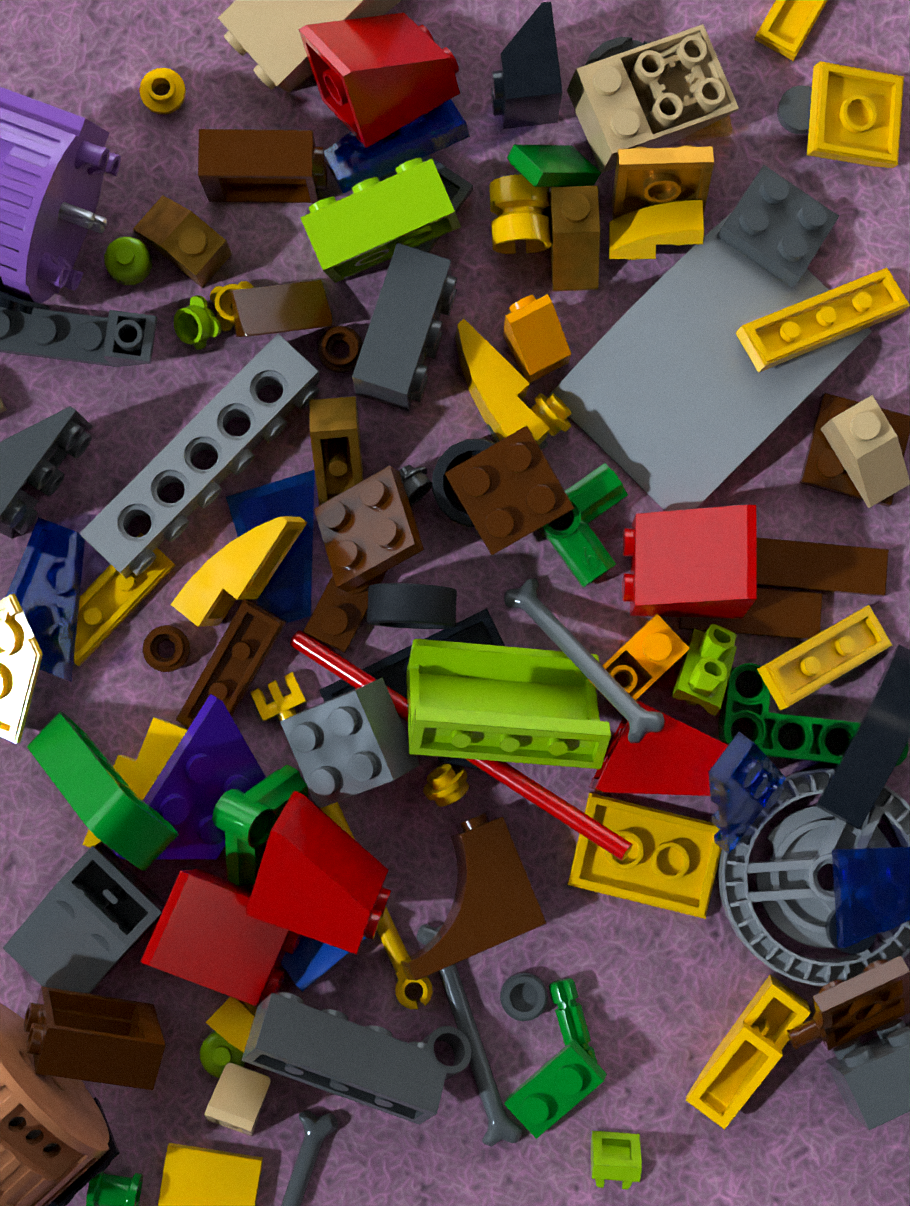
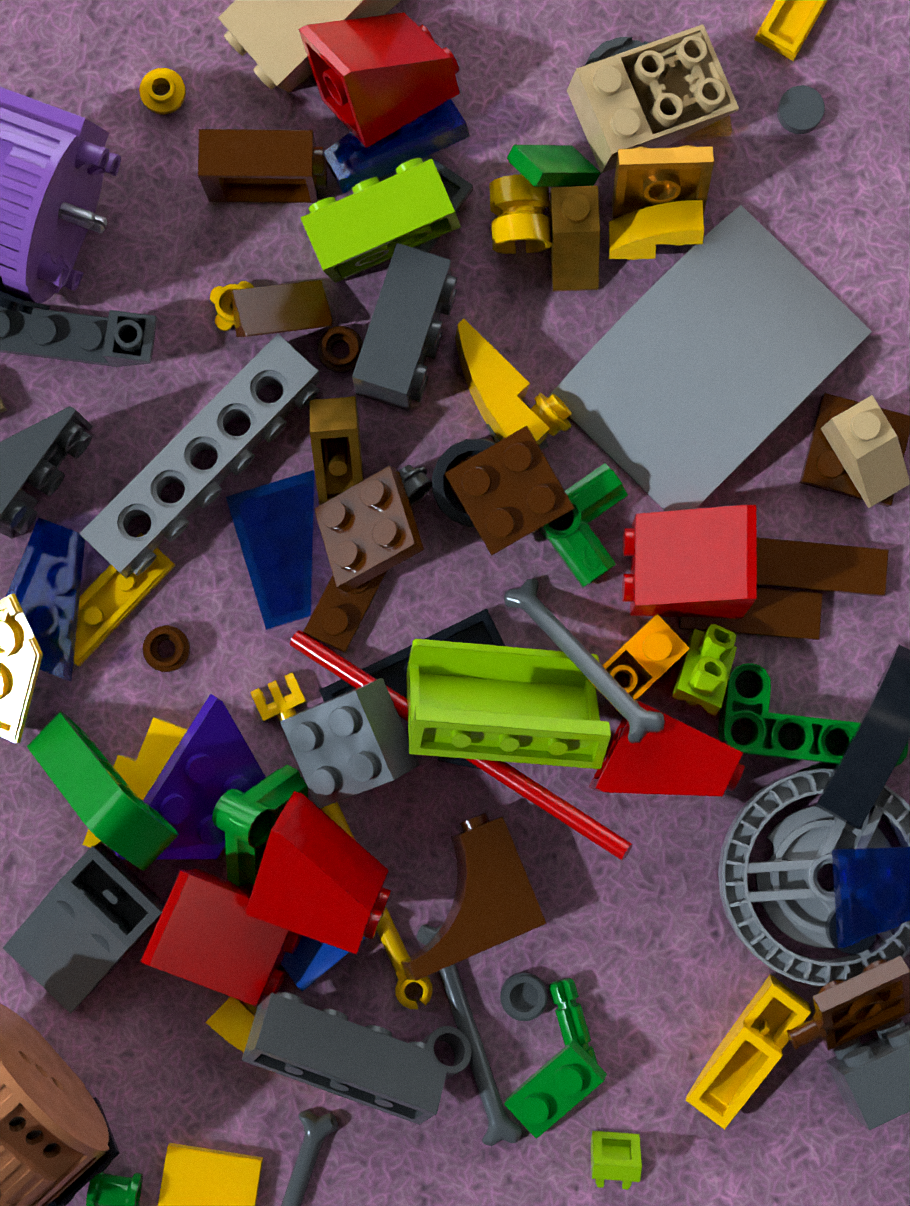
reddish brown window [24,986,166,1090] -> none
lime piece [104,236,152,285] -> none
pearl gold slope [133,195,232,288] -> none
yellow slope [170,516,307,627] -> none
lime plate [174,295,221,350] -> none
reddish brown tile [176,599,287,728] -> none
lime piece [200,1031,246,1078] -> none
tan slope [204,1063,271,1137] -> none
black tyre [367,583,457,629] -> none
yellow plate [423,764,469,807] -> none
black slope [491,1,563,129] -> none
light orange slope [503,294,571,383] -> none
yellow tile [567,793,727,919] -> none
clear blue wing [708,732,786,854] -> none
dark grey plate [716,165,839,288] -> none
yellow tile [735,268,910,373] -> none
yellow tile [757,605,892,710] -> none
yellow tile [807,61,904,168] -> none

